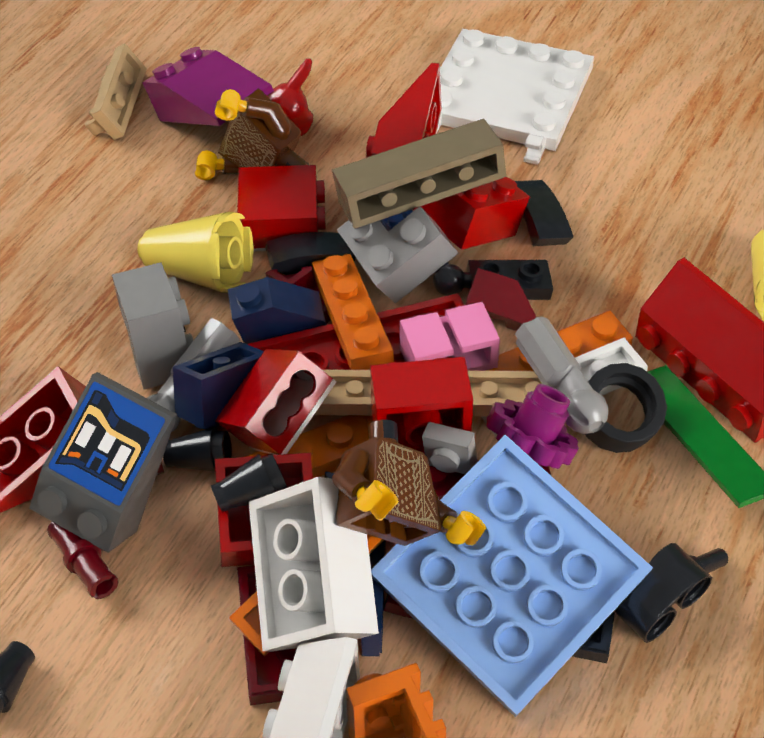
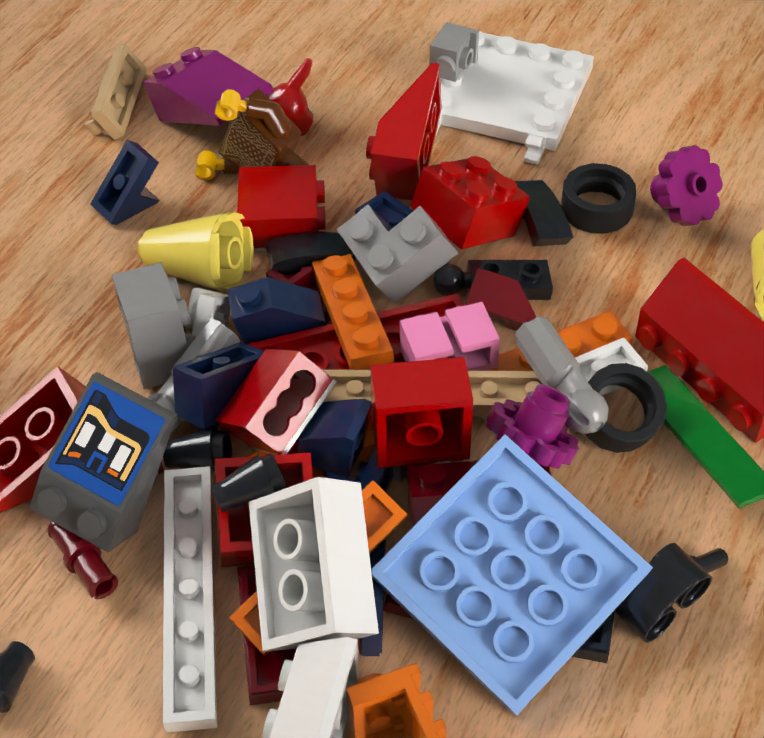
dark tan brick [332,118,506,229] -> none
reddish brown torso [332,420,486,546] -> none
light grey plate [422,422,477,474] -> none
none -> dark blue slope [90,140,160,225]
none -> white plate [163,466,218,733]
none -> white bracket [186,288,231,337]
none -> dark blue slope [296,398,373,478]
none -> light grey brick [429,22,479,82]
none -> black tyre [561,163,636,234]
none -> magenta plant [650,145,723,226]

